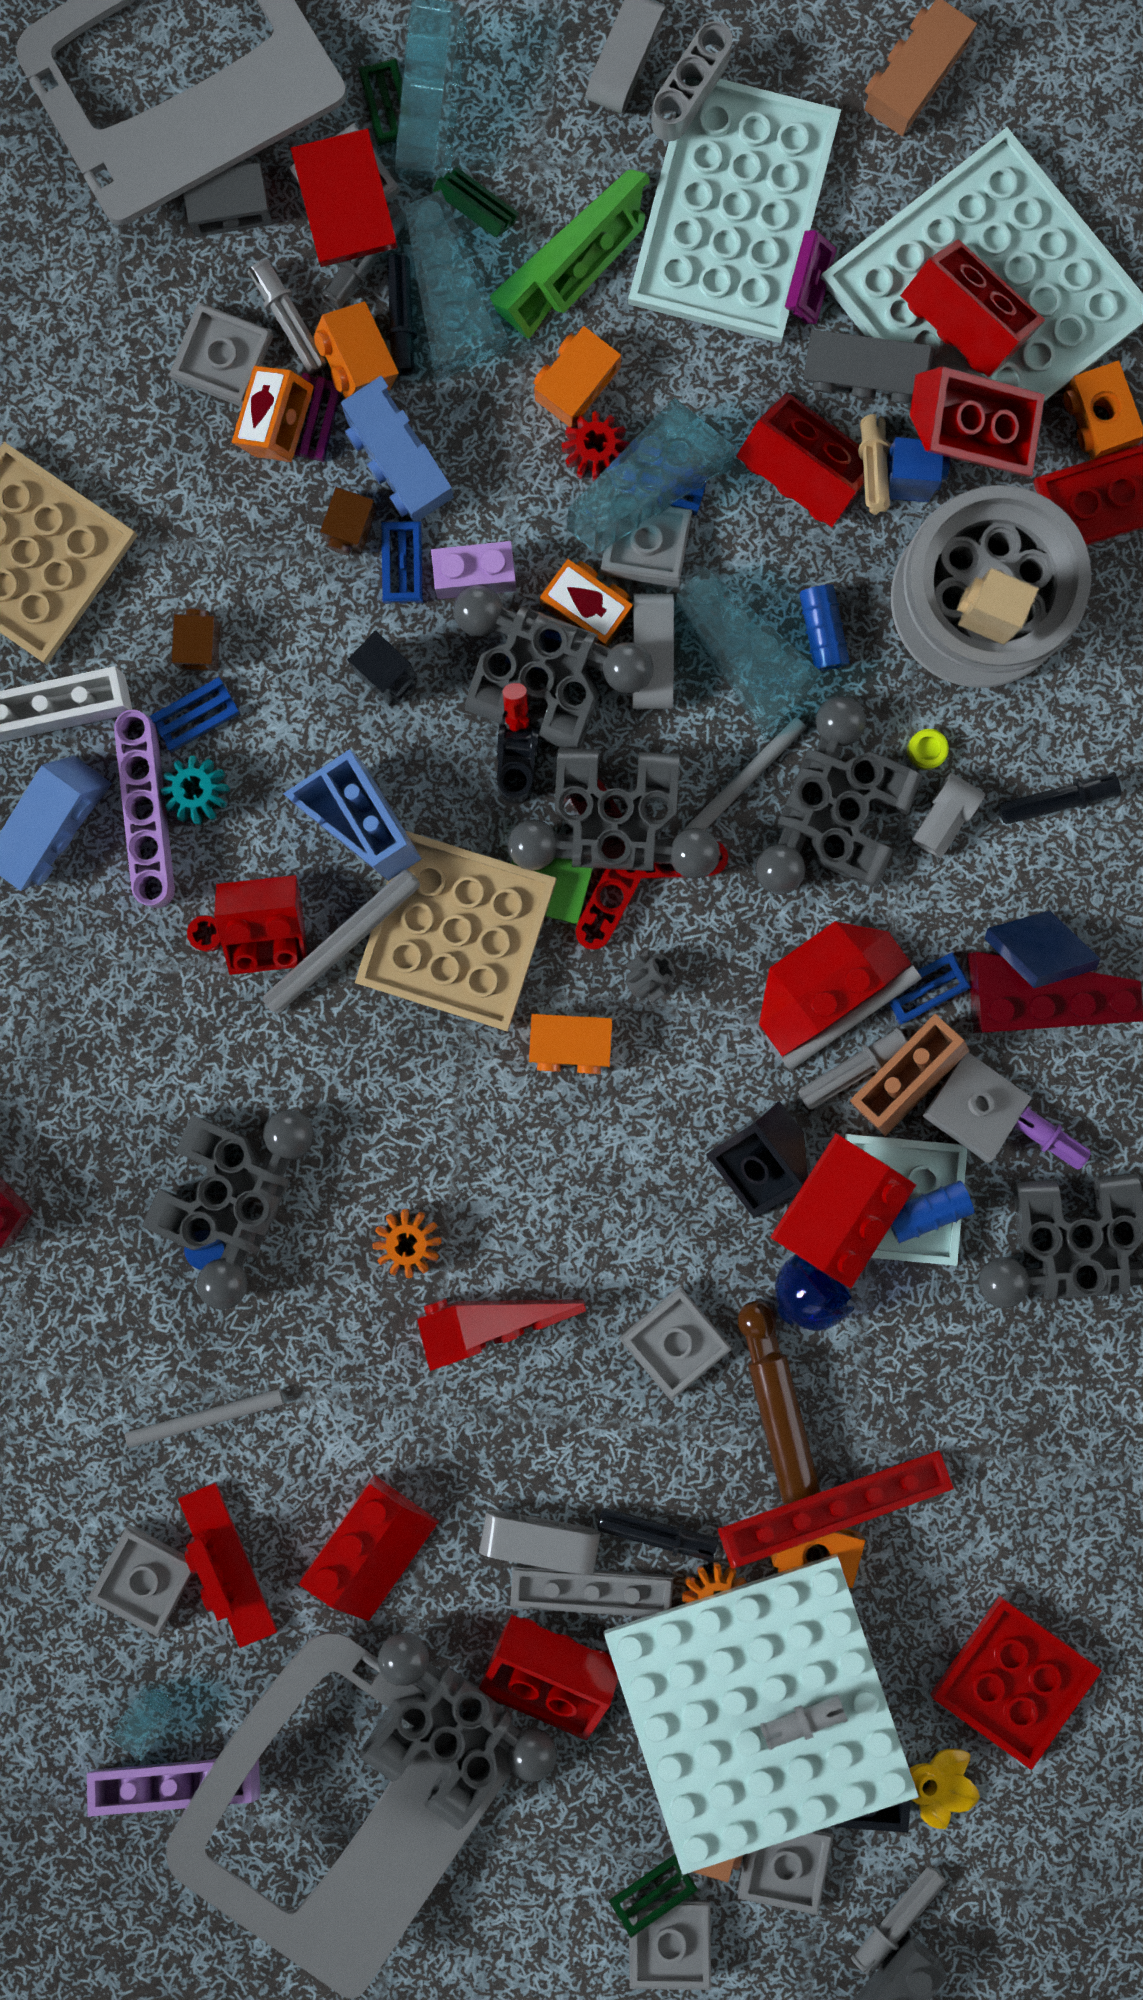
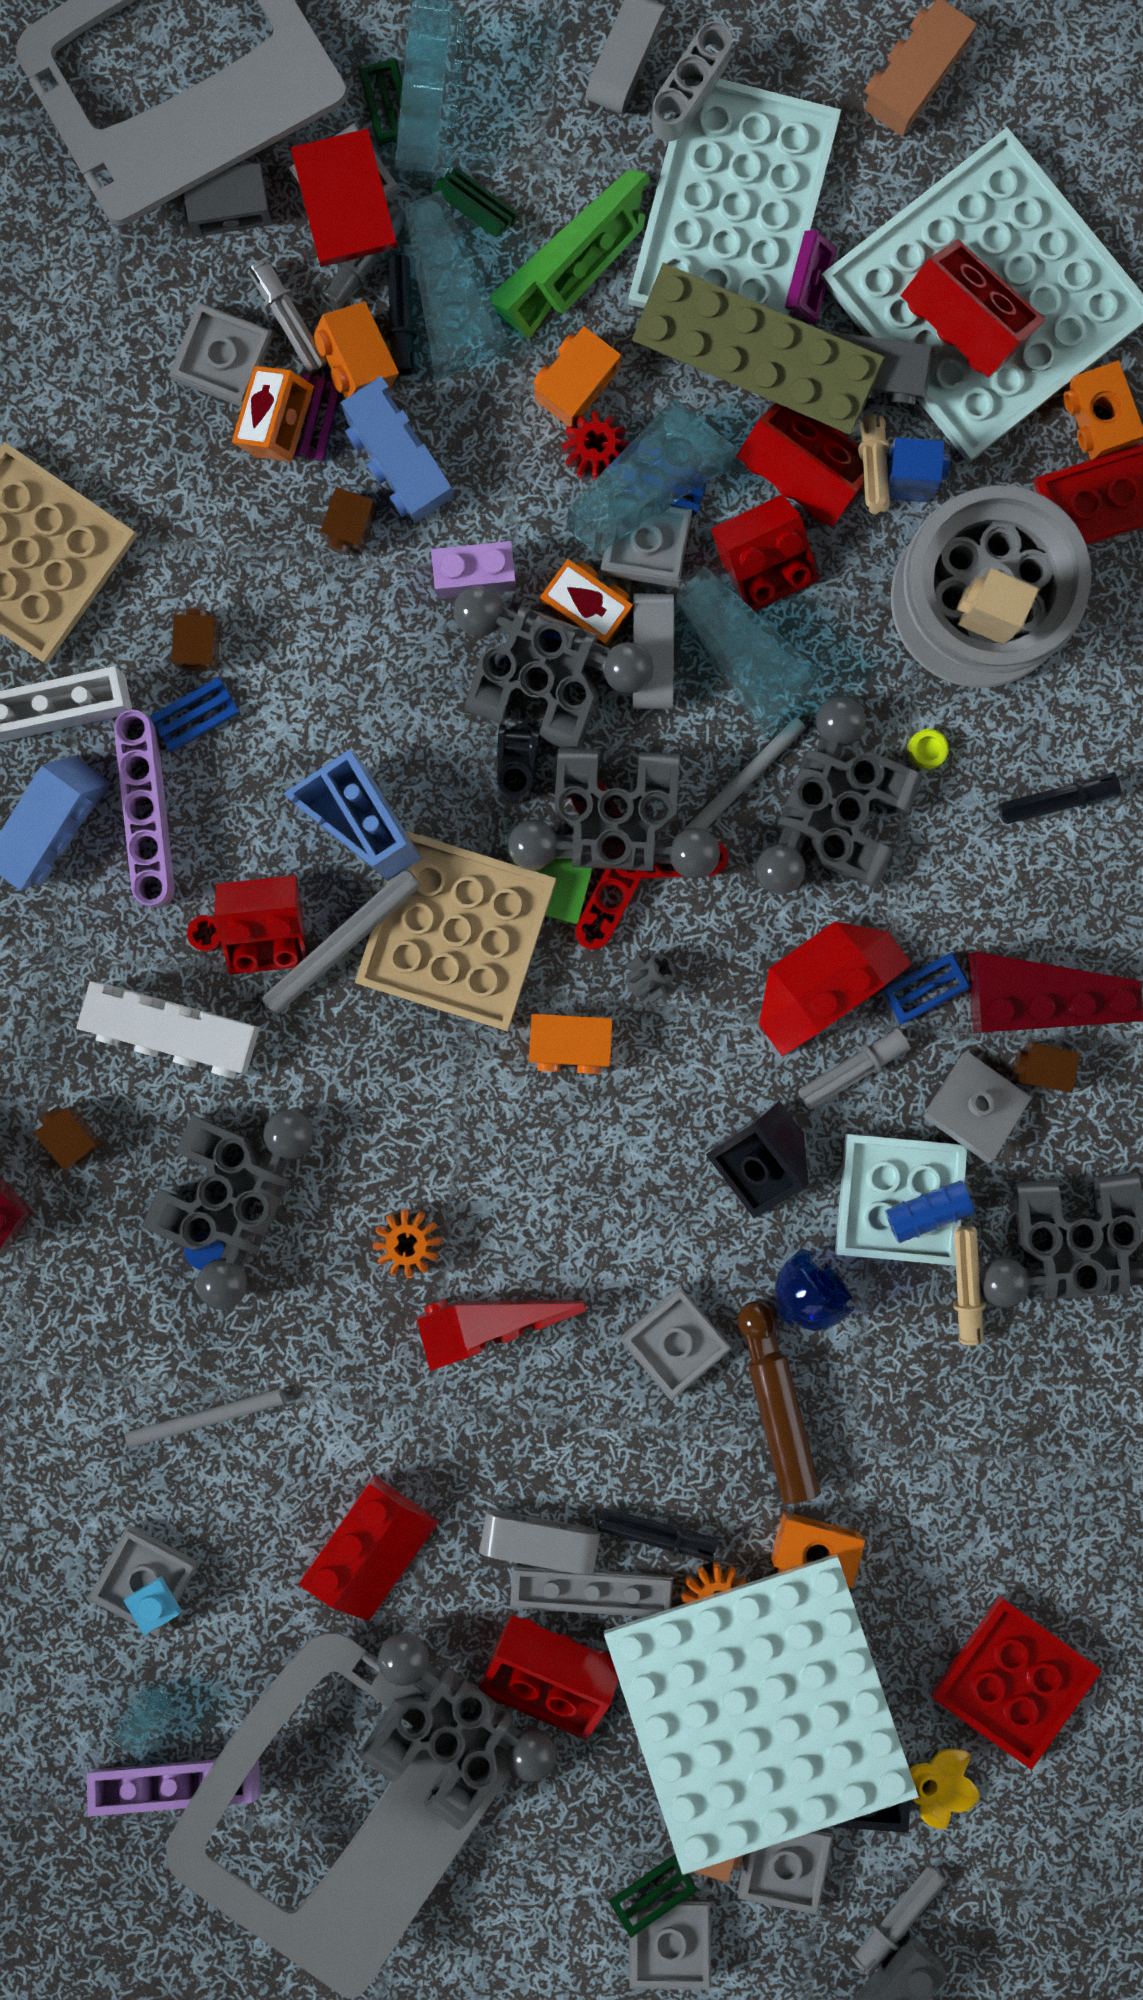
teal gear [160,756,230,825] -> none
red bracket [178,1482,278,1648] -> none
black brick [347,630,417,706] -> none
blue tile [381,522,423,604] -> none
red piece [502,683,529,732] -> none
red plate [717,1450,954,1569] -> none
light grey pin [760,1695,848,1750] -> none
red slope [770,1134,917,1289] -> none
light grey bar [781,965,922,1071] -> none
blue axle [799,584,850,672] -> none
nougat brick [850,1014,969,1136] -> none
red slope [909,366,1045,477] -> none
light grey piece [912,772,985,858] -> none
dark blue tile [984,910,1100,988] -> none
medium lavender axle [1013,1106,1091,1169] -> none
none -> reddish brown brick [34,1106,104,1171]
none -> white wedge [76,981,260,1079]
none -> medium azure plate [124,1576,182,1635]
none -> olive plate [632,262,885,435]
none -> red slope [711,494,819,614]
none -> tan axle [953,1225,986,1346]
none -> reddish brown brick [1013,1043,1081,1093]

